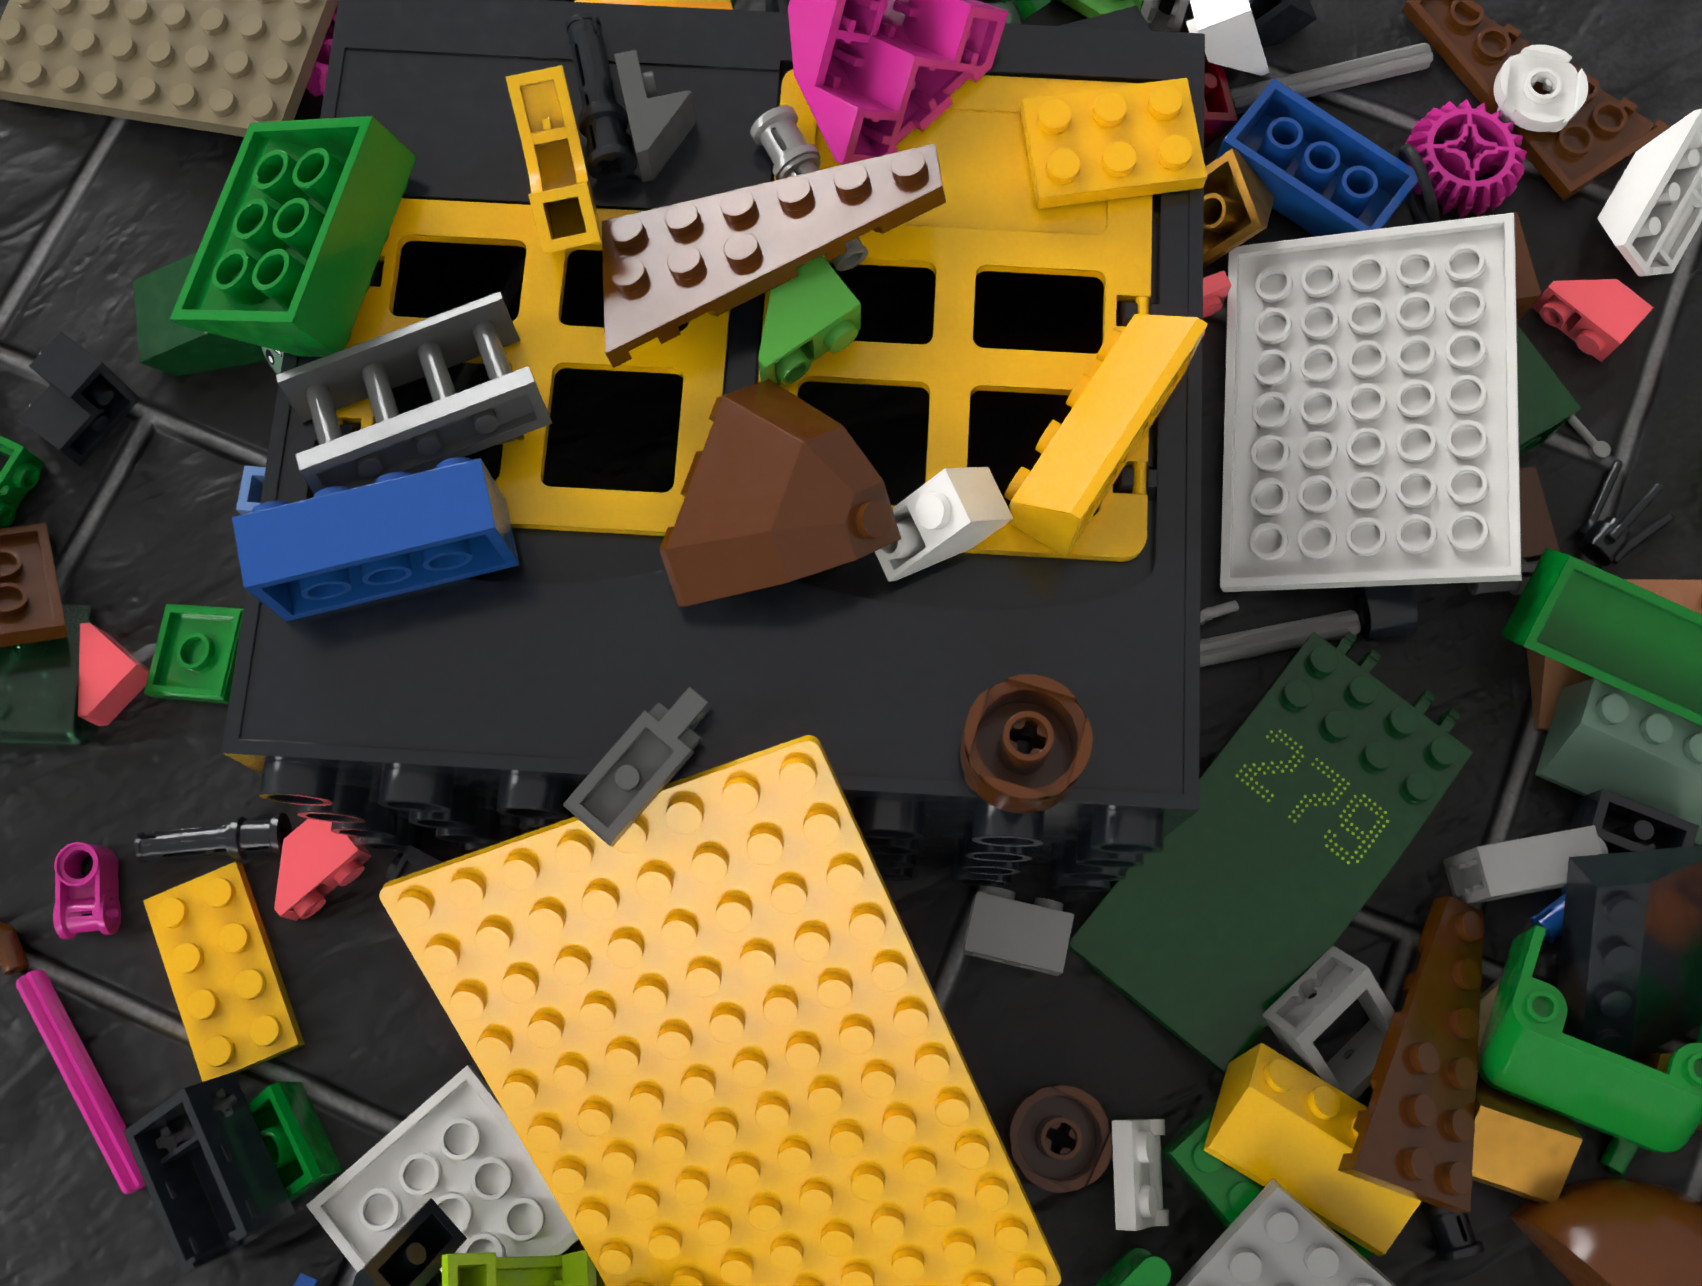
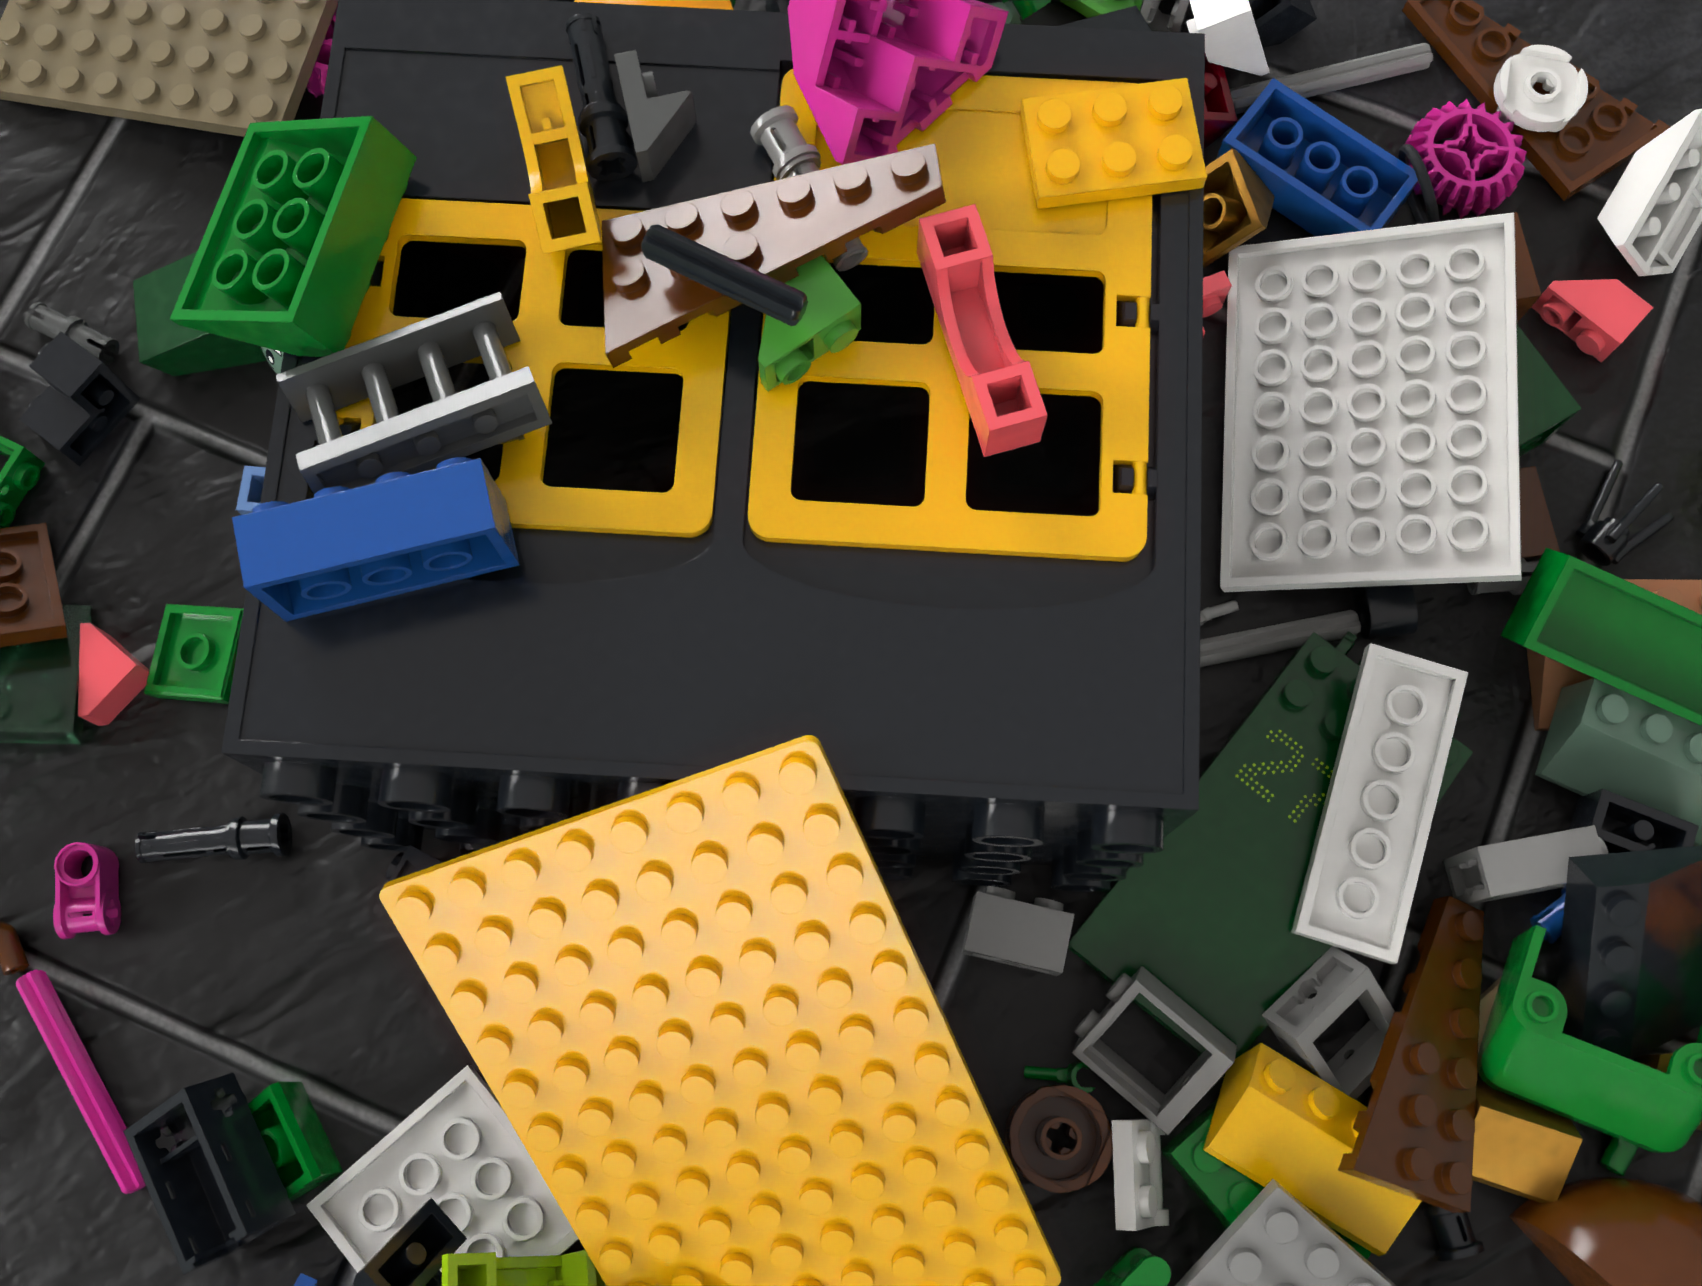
yellow plate [143,861,305,1082] -> none
coral slope [274,819,372,921] -> none
dark grey hinge [563,686,712,847] -> none
reddish brown brick [659,379,901,607] -> none
white slope [875,467,1014,582] -> none
reddish brown brick [960,674,1093,814] -> none
yellow slope [1004,314,1208,558] -> none
light grey hinge [1567,415,1611,461] -> none
none -> dark grey pin [24,302,120,365]
none -> black axle [640,224,808,326]
none -> coral arch [917,204,1048,457]
none -> green hand [1024,1062,1096,1093]
none -> light grey window [1072,966,1237,1135]
none -> white plate [1291,643,1468,964]

